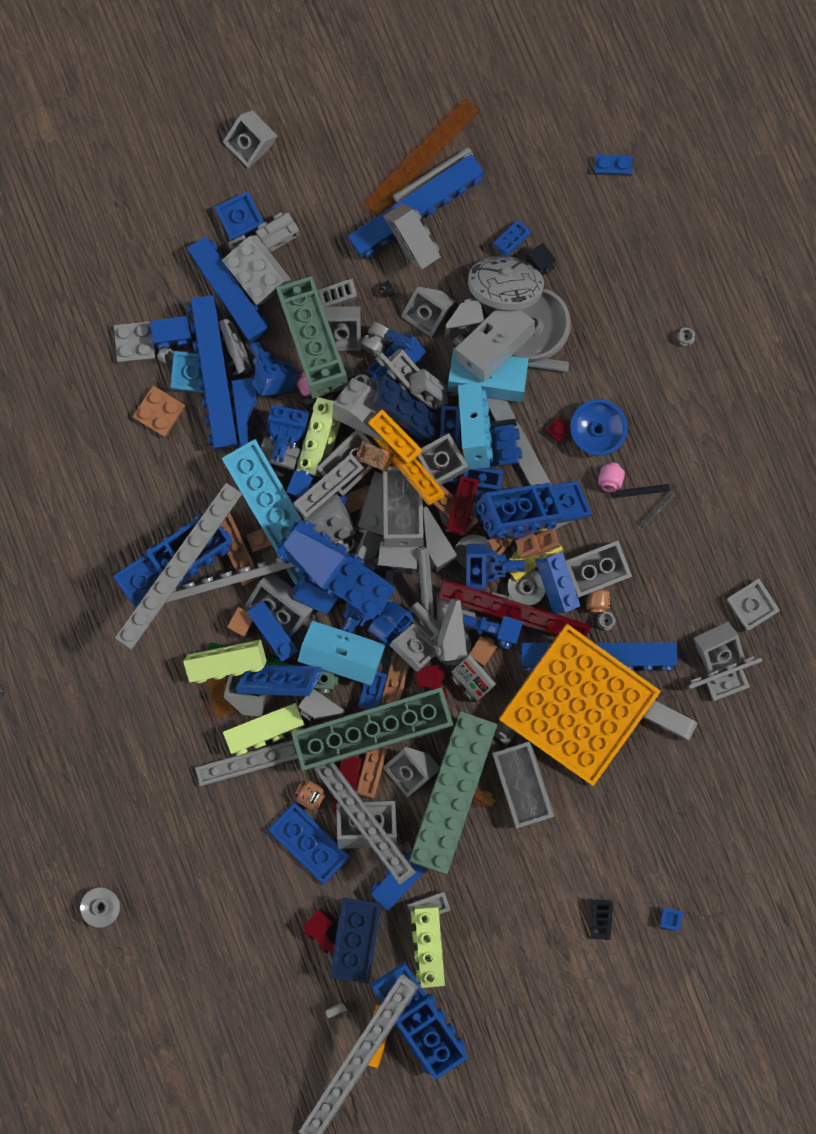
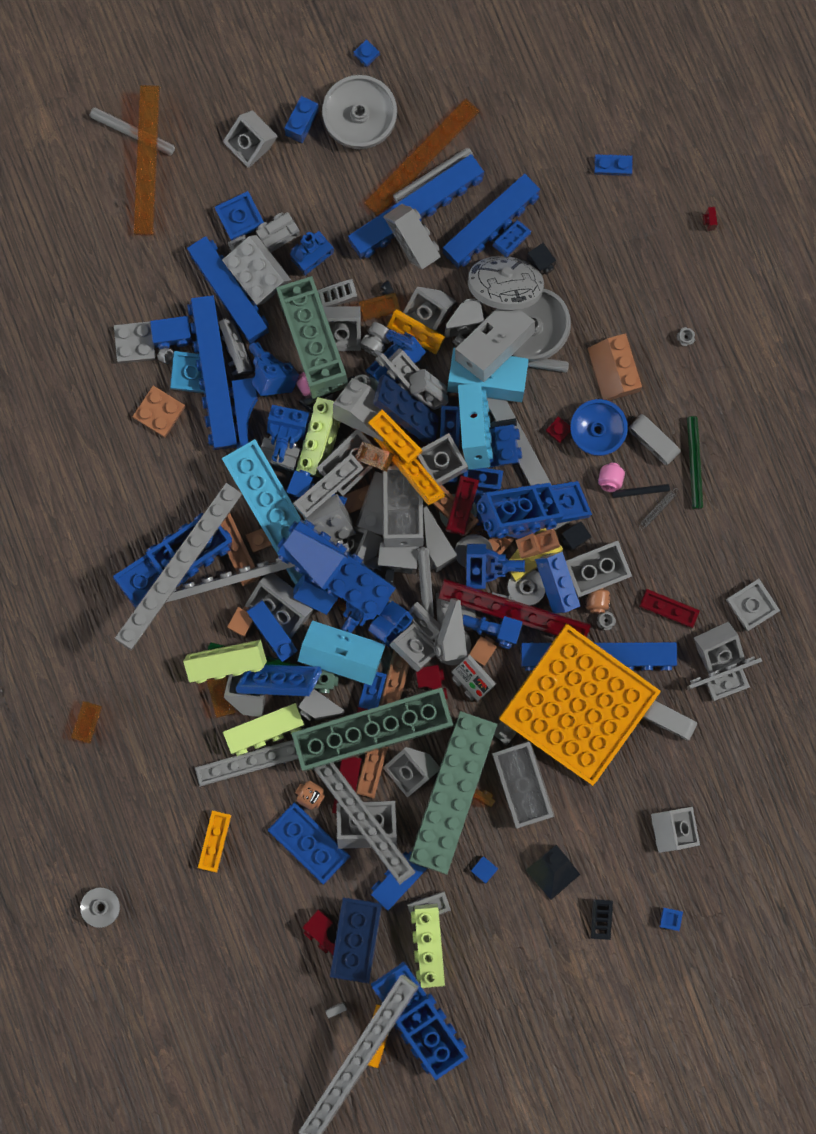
none -> clear orange plate [71,701,103,744]
none -> light grey axle [90,108,175,155]
none -> clear orange tile [134,85,160,235]
none -> light orange plate [198,810,232,873]
none -> blue brick [285,96,319,143]
none -> blue brick [290,231,334,276]
none -> light grey dish [322,75,397,149]
none -> blue plate [354,40,380,67]
none -> clear orange plate [359,293,400,321]
none -> light orange plate [387,309,445,354]
none -> blue brick [442,173,540,269]
none -> blue tile [471,856,498,884]
none -> black slope [526,845,580,900]
none -> black brick [560,521,591,552]
none -> nougat slope [587,333,642,401]
none -> light grey beam [628,414,681,465]
none -> dark red tile [639,589,700,628]
none -> light grey slope [651,807,700,853]
none -> dark green axle [687,416,703,509]
none -> dark red plate [703,207,718,231]

